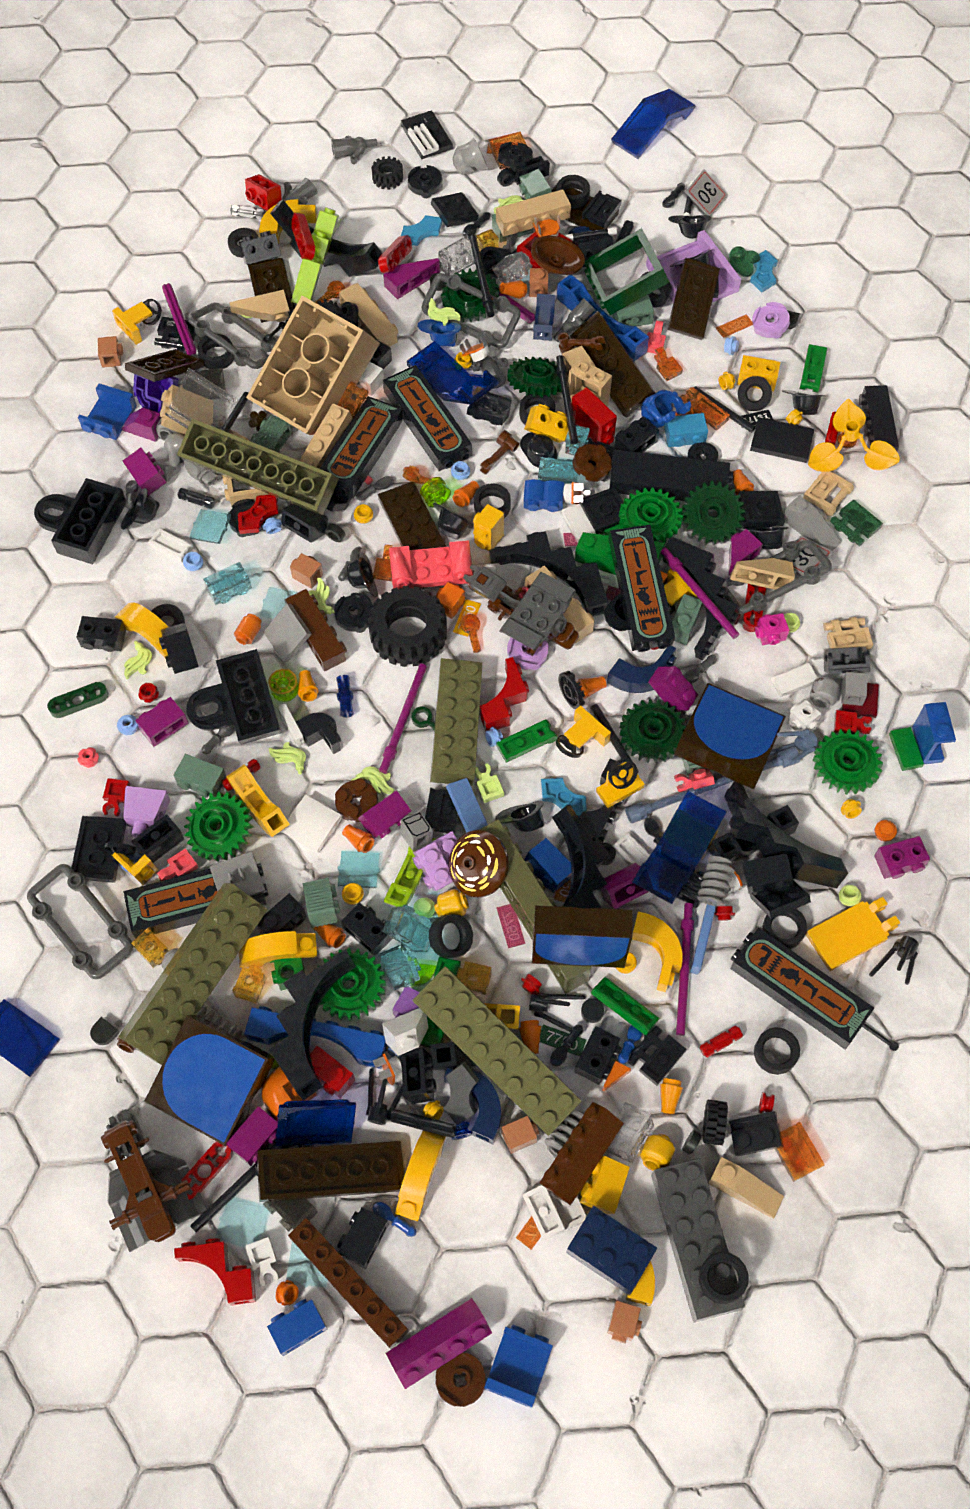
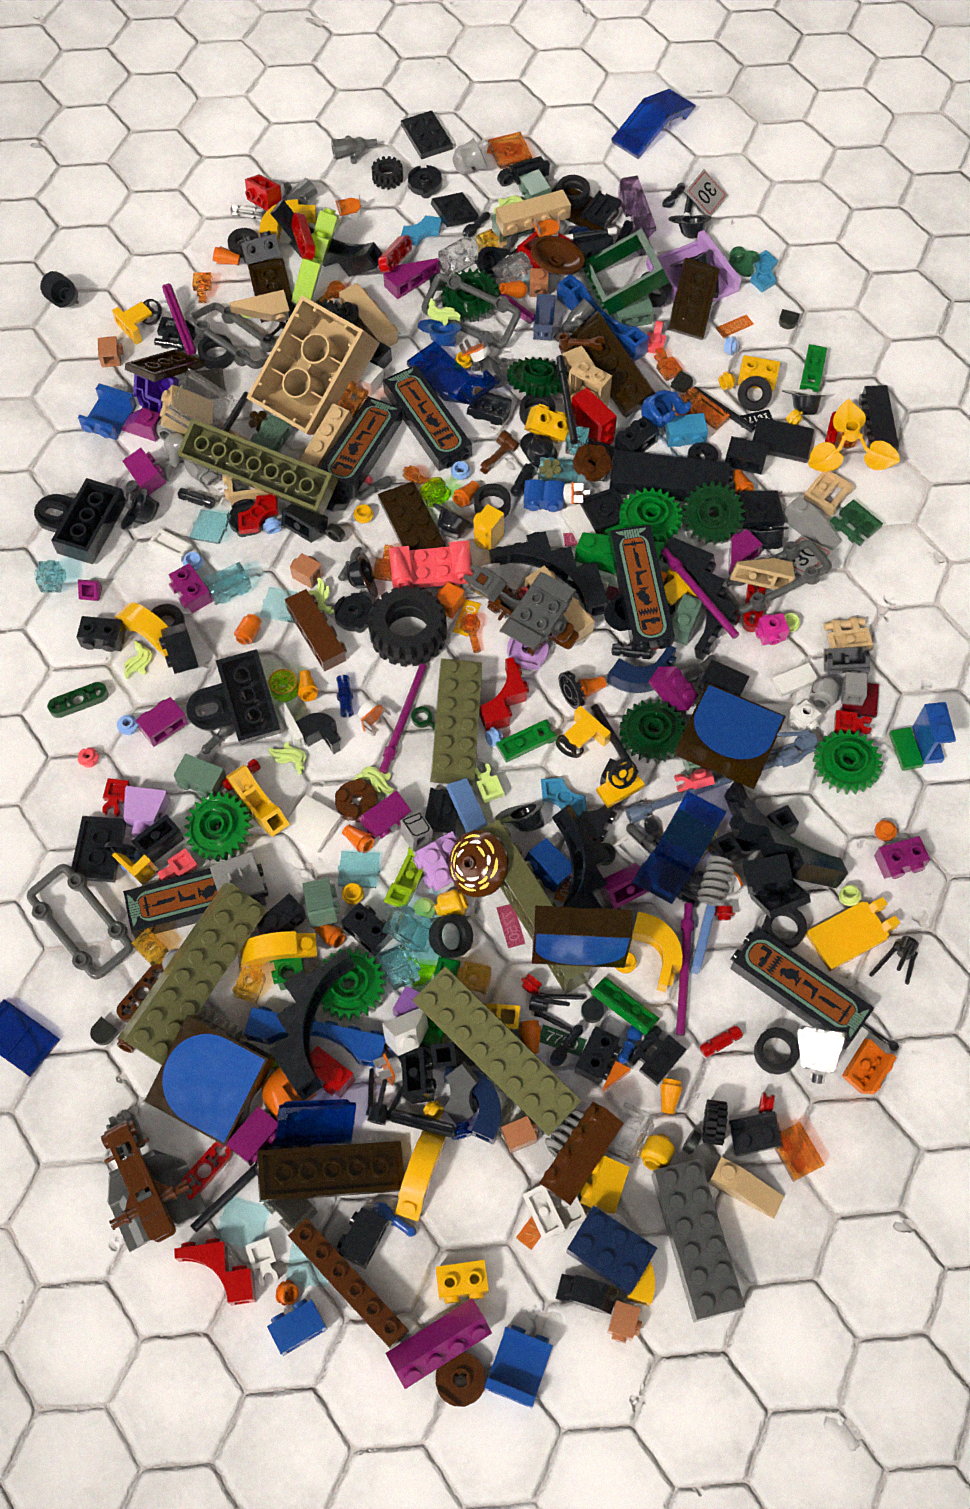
red plate [138,683,159,703] -> none
light grey tile [263,604,311,662] -> none
white tile [408,123,439,156] -> none
black bar [469,235,495,318] -> none
black plate [498,142,533,172] -> none
black tyre [699,1252,749,1304] -> none
lavender plate [752,302,790,338] -> none
yellow plate [841,799,862,819] -> none
none -> clear light blue brick [35,560,66,593]
none -> black piece [40,271,79,308]
none -> magenta slope [78,579,102,601]
none -> reddish brown beam [116,964,164,1023]
none -> magenta brick [168,563,213,613]
none -> clear orange plate [192,272,213,303]
none -> orange cone [213,246,240,265]
none -> orange piece [335,195,361,220]
none -> piece [358,699,391,736]
none -> yellow brick [436,1260,489,1304]
none -> black axle [510,463,535,497]
none -> olive plant [539,459,561,478]
none -> black brick [555,1274,617,1315]
none -> black axle [611,643,652,660]
none -> clear purple piece [618,175,656,256]
none -> dark grey piece [626,824,662,858]
none -> pearl dark grey tile [670,371,693,393]
none -> black brick [698,659,750,696]
none -> black brick [725,436,769,475]
none -> clear torso [798,1025,847,1084]
none -> orange bracket [841,1039,897,1094]

